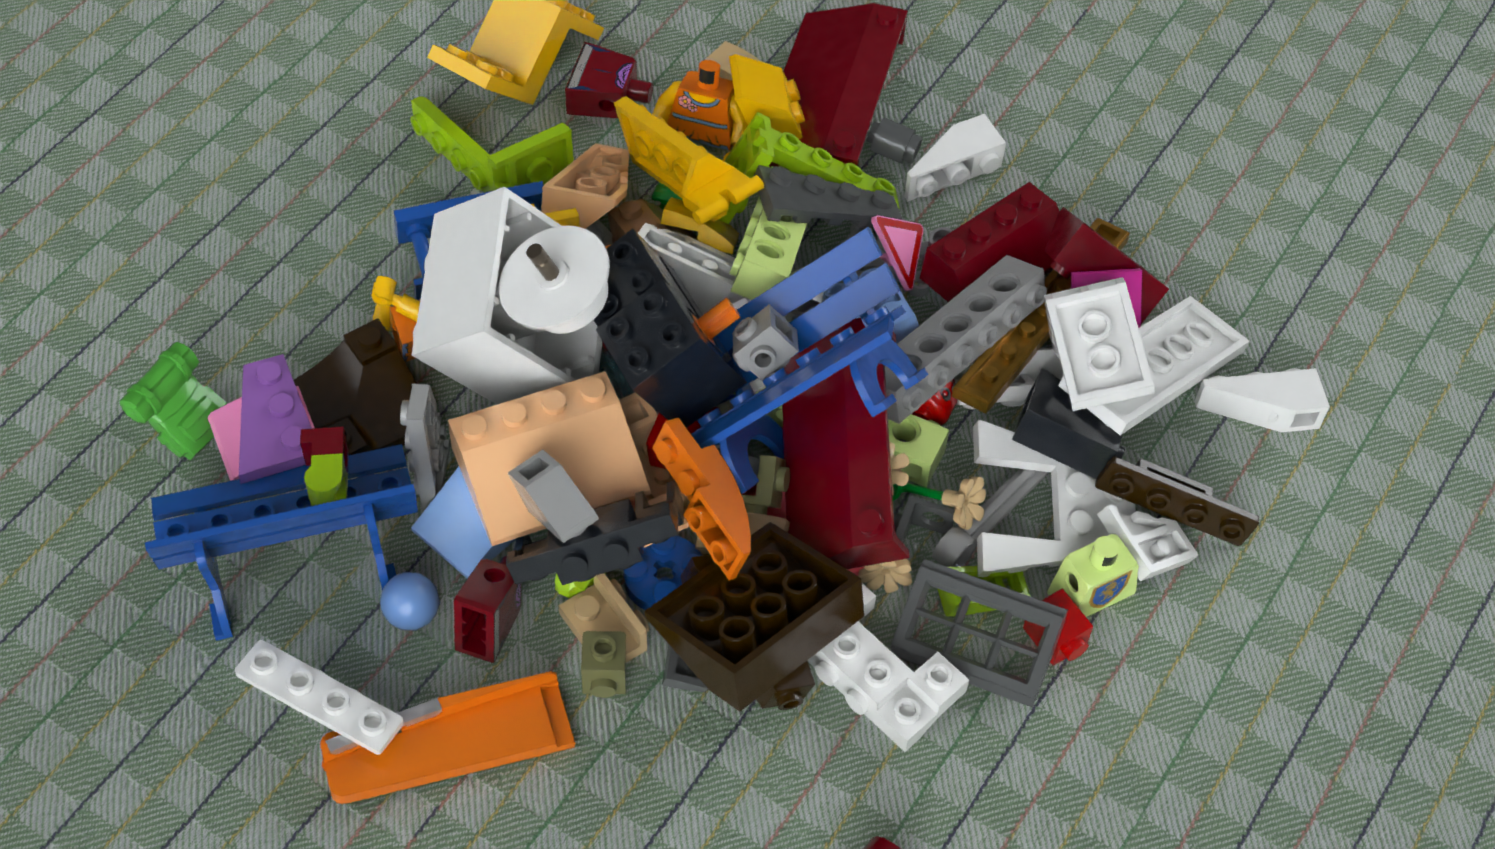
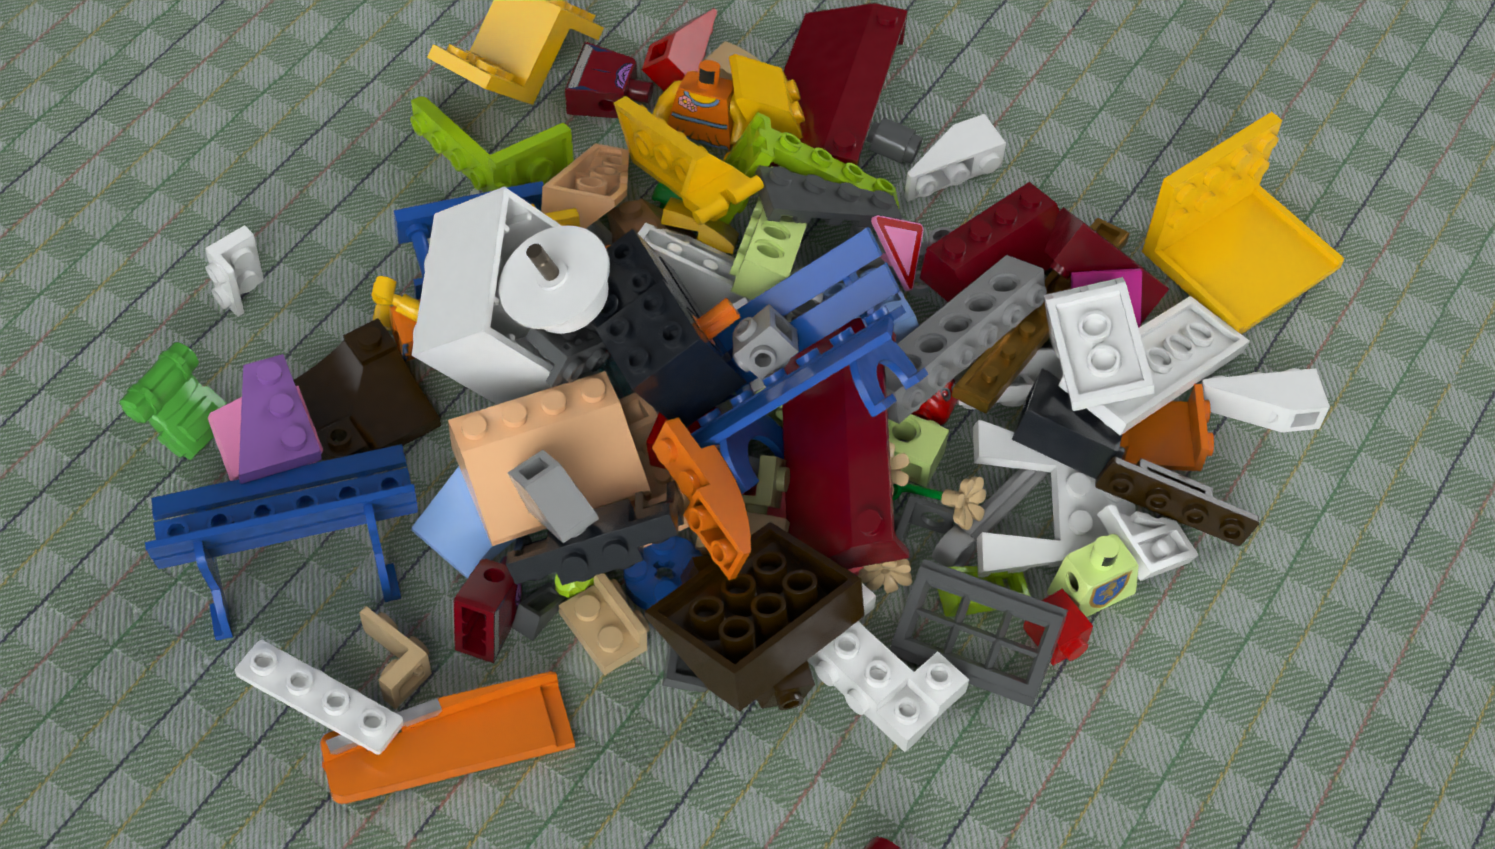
leg [300,427,349,506] -> none
medium blue piece [380,572,440,631] -> none
light grey wing [400,383,451,511] -> none
olive bracket [581,631,626,698] -> none
none -> white bracket [205,225,264,317]
none -> tan bracket [359,606,432,709]
none -> dark grey piece [512,582,568,641]
none -> dark grey bracket [525,320,609,387]
none -> slope [642,8,718,91]
none -> orange panel [1120,384,1214,471]
none -> yellow bracket [1142,111,1345,335]

